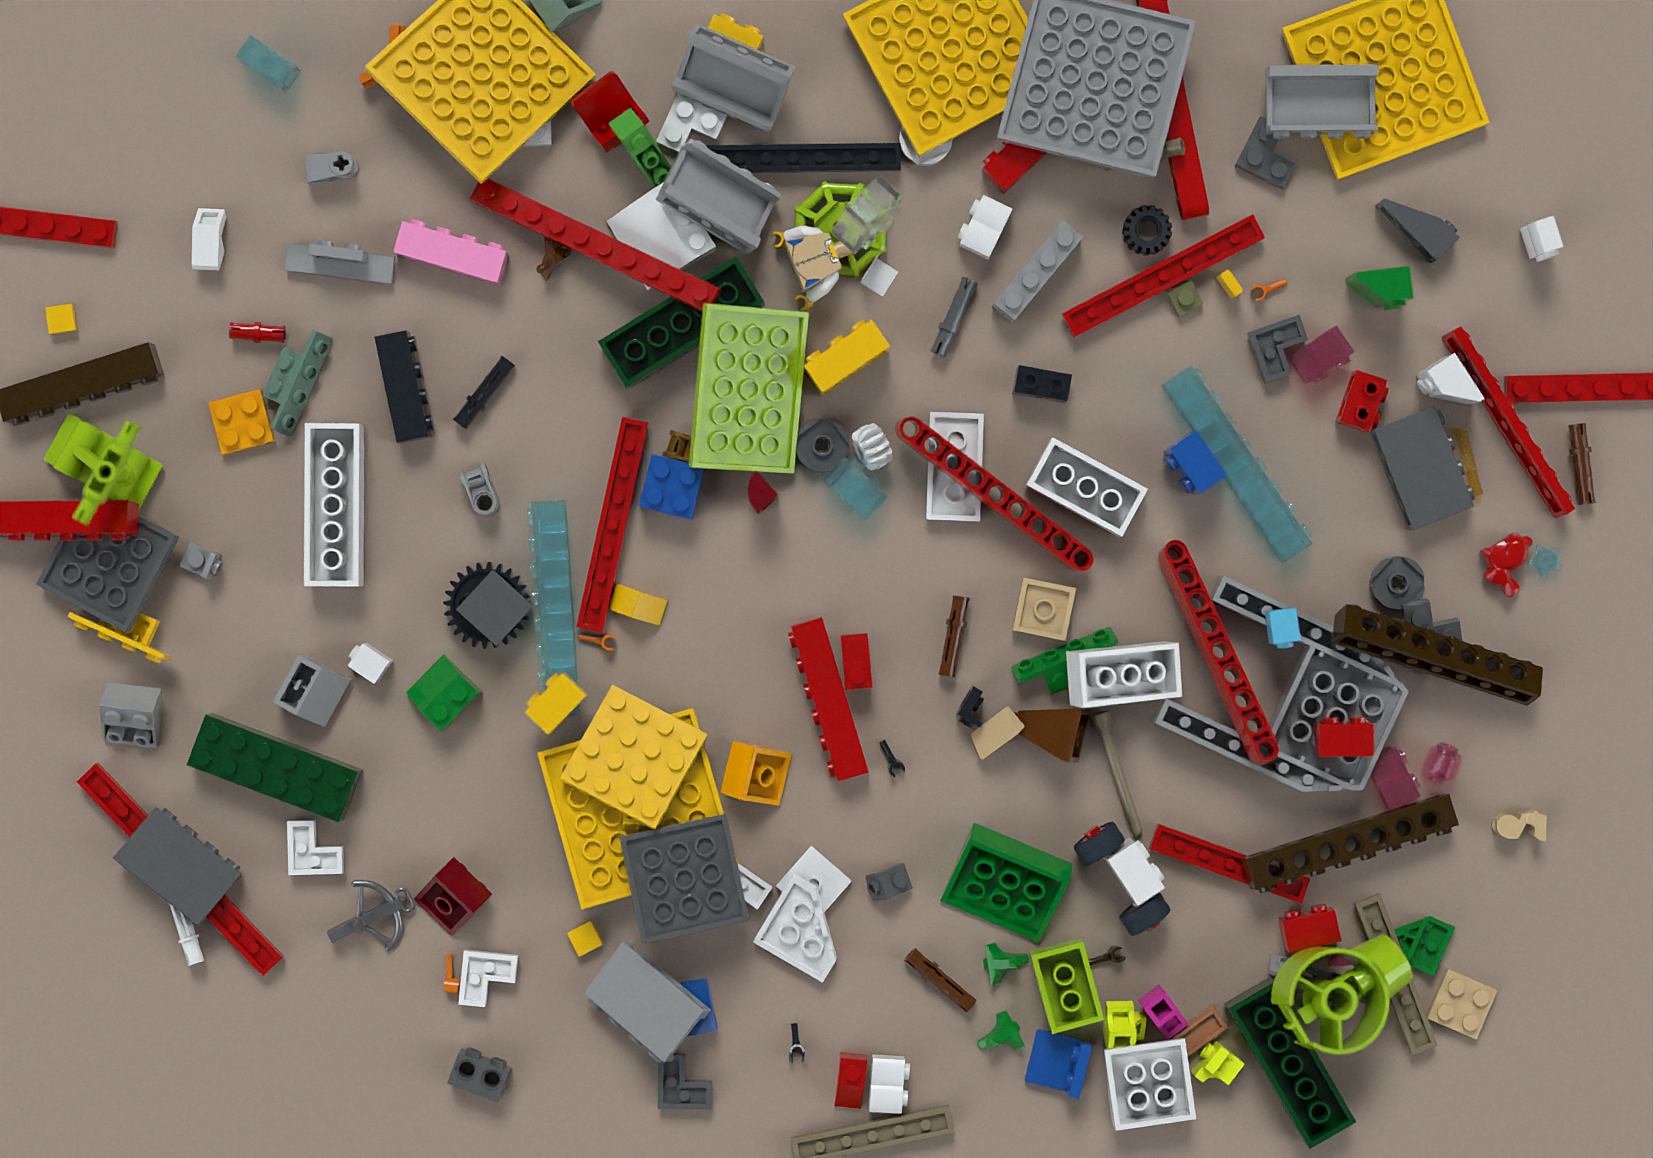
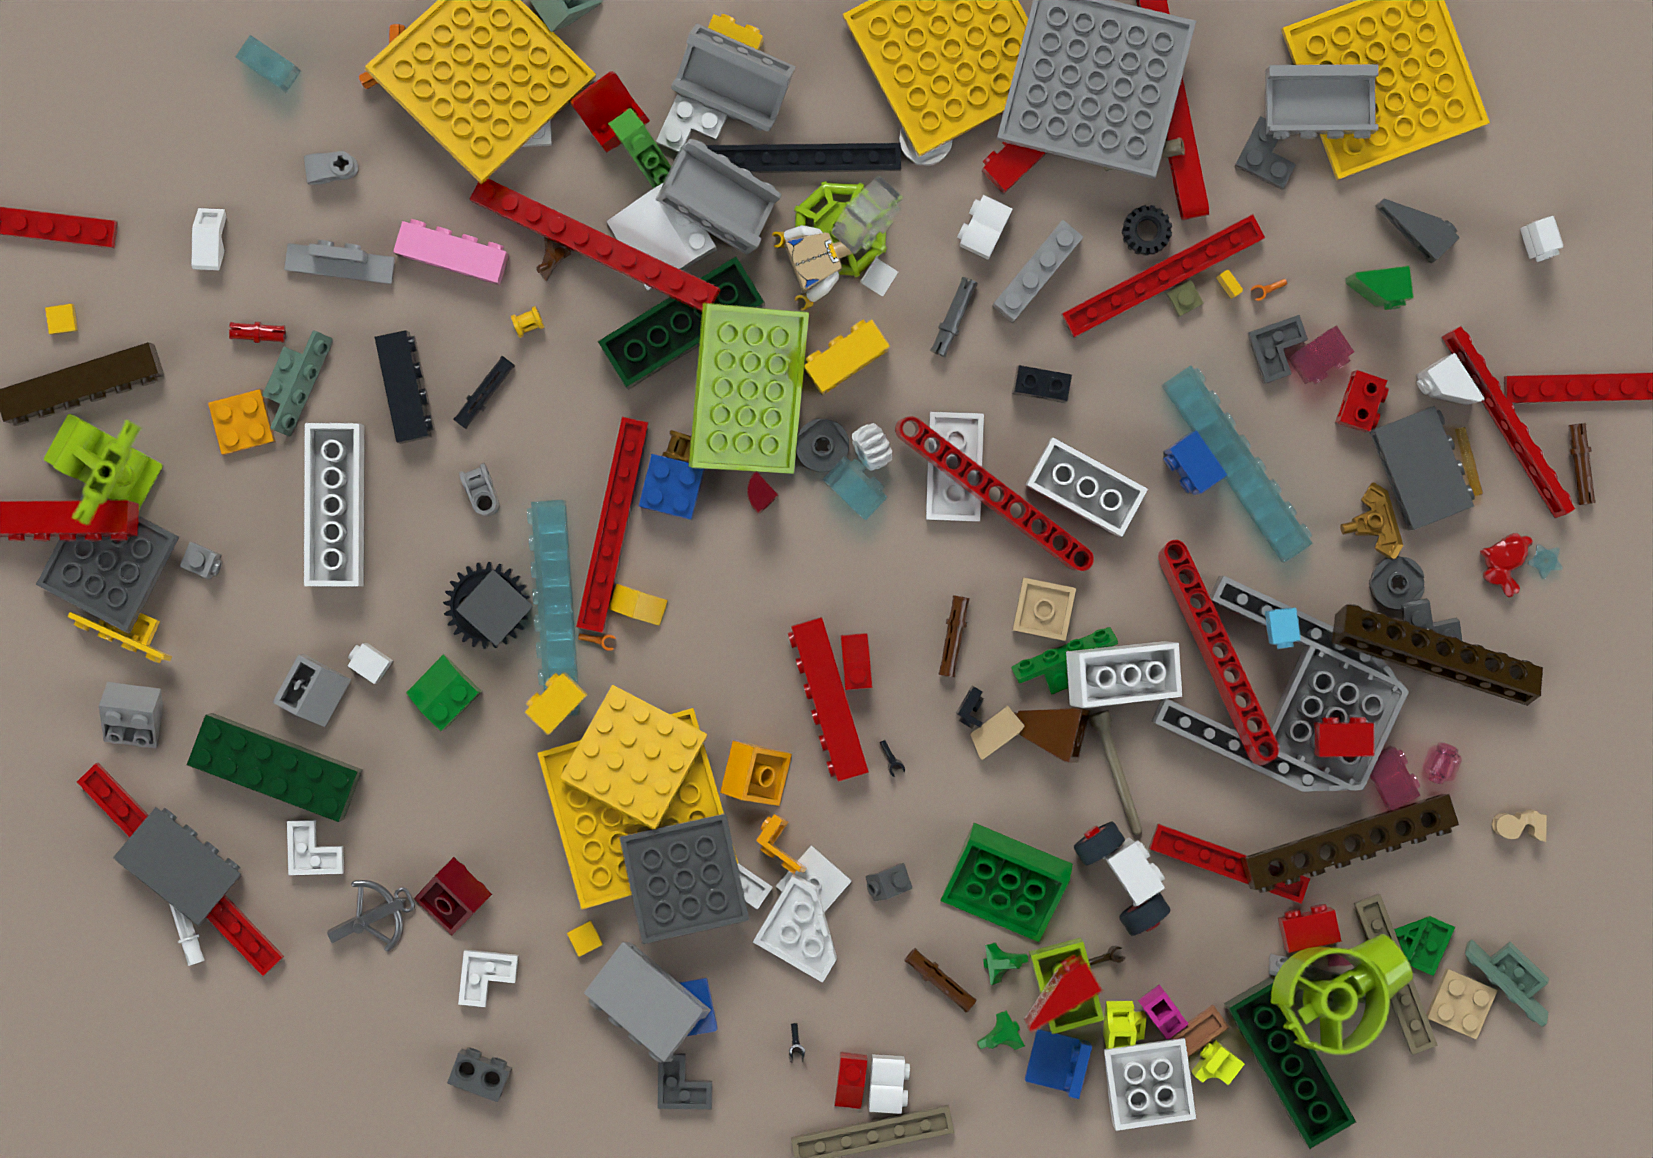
orange hand [443,955,461,993] -> none
none -> yellow bush [511,306,545,338]
none -> light orange bracket [756,814,807,874]
none -> red slope [1024,955,1102,1032]
none -> pearl gold piece [1340,482,1404,560]
none -> sand green bracket [1465,939,1549,1027]

